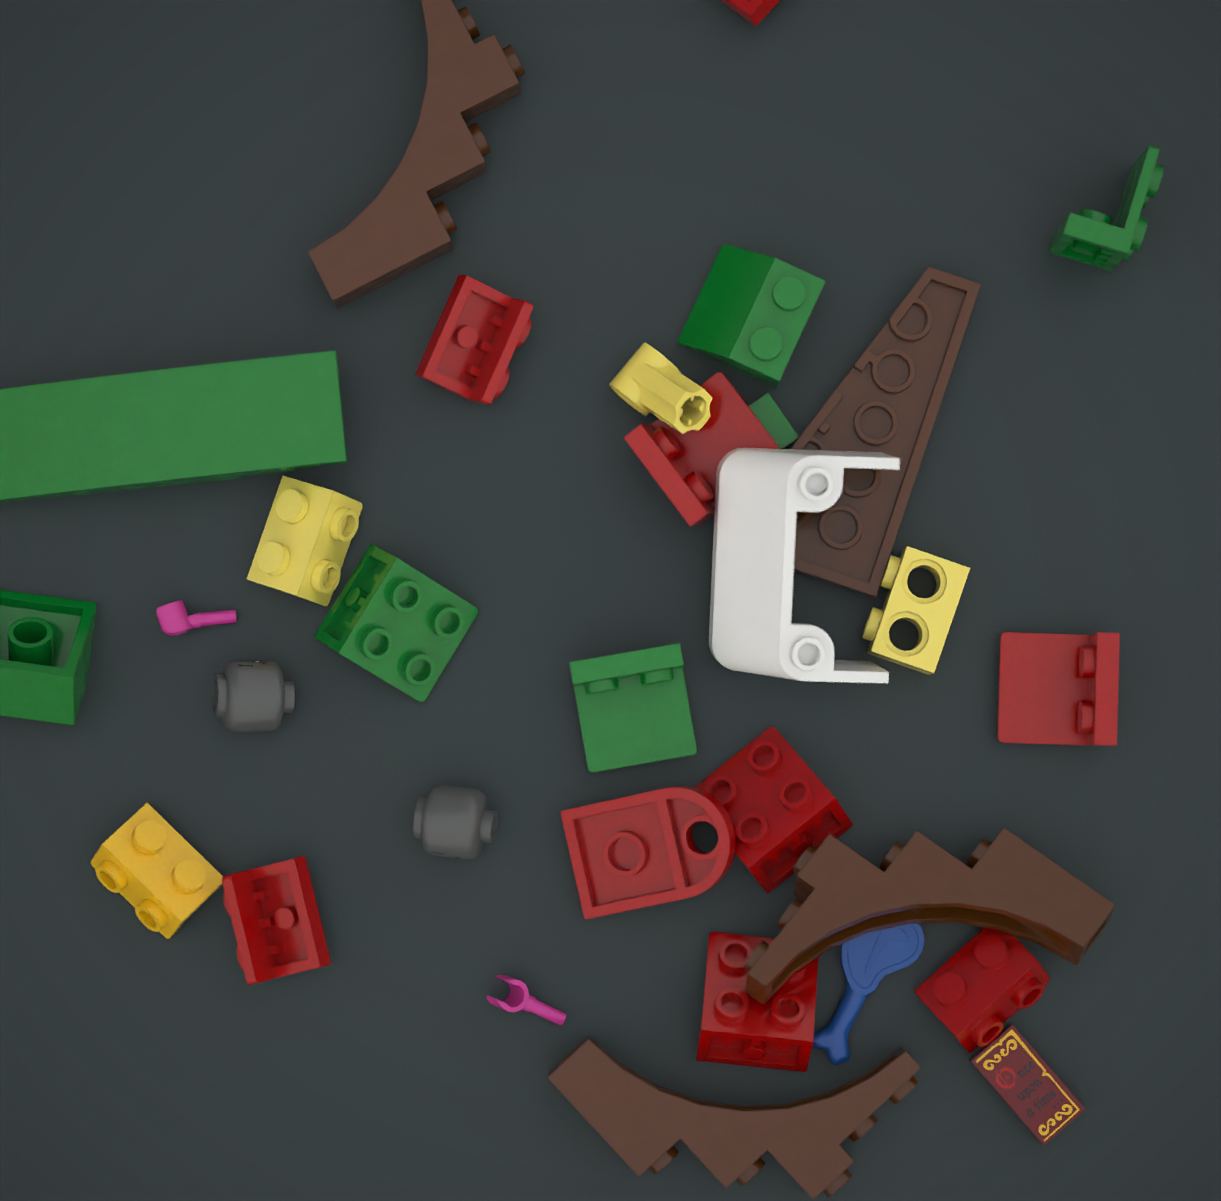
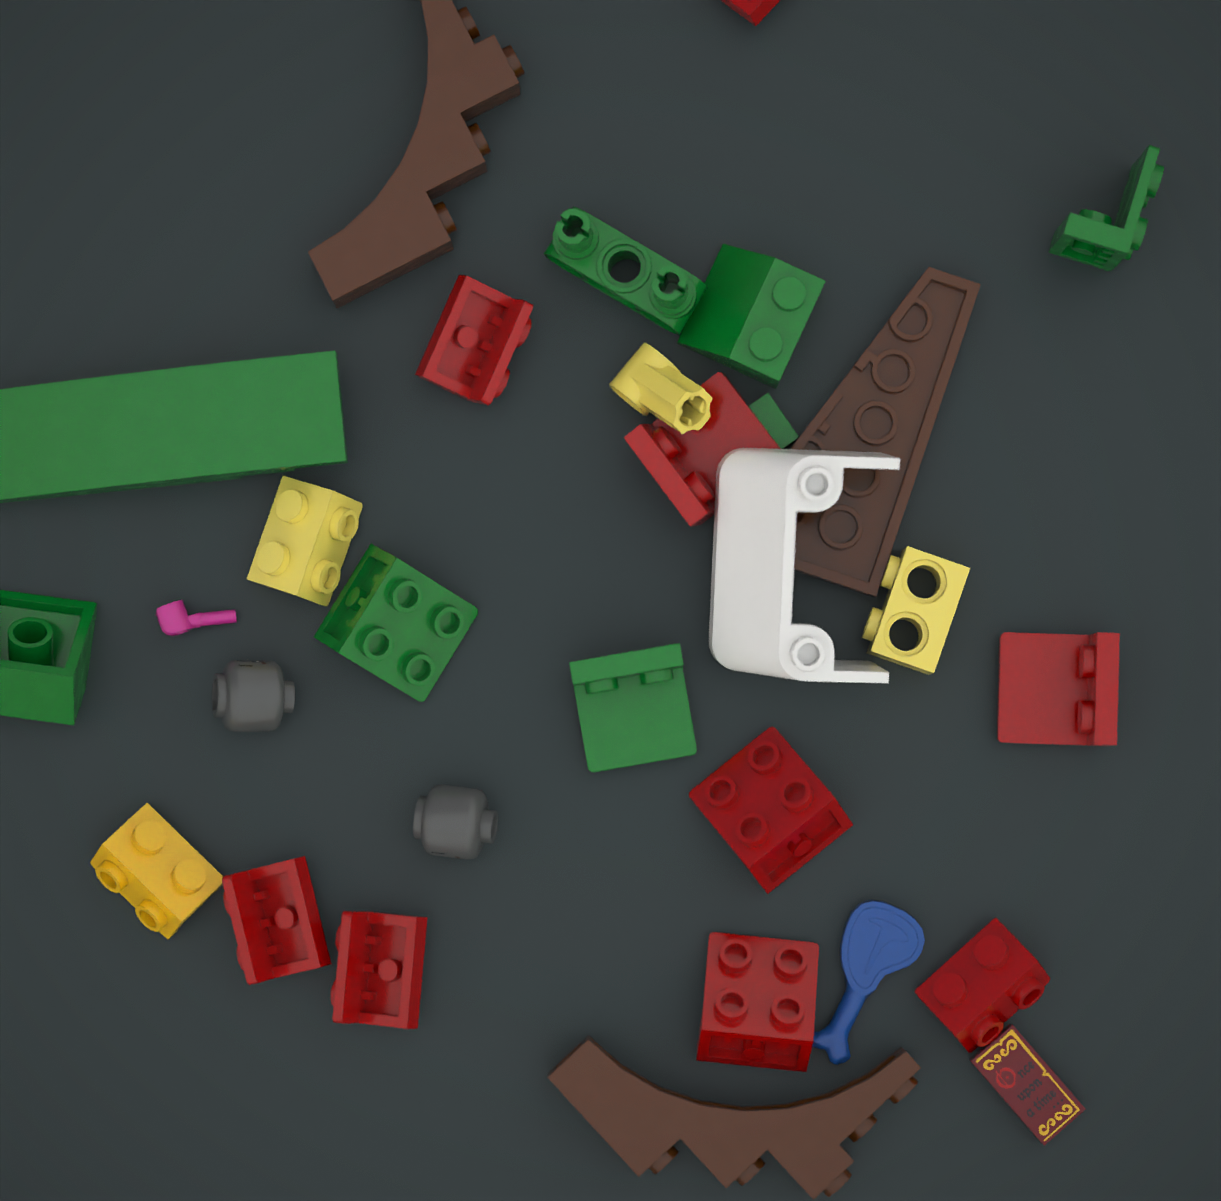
dark pink hand [487,974,567,1026] -> none
red plate [560,786,736,920] -> none
reddish brown arch [744,828,1115,1005] -> none
none -> red bracket [330,911,428,1029]
none -> green piece [544,207,708,335]

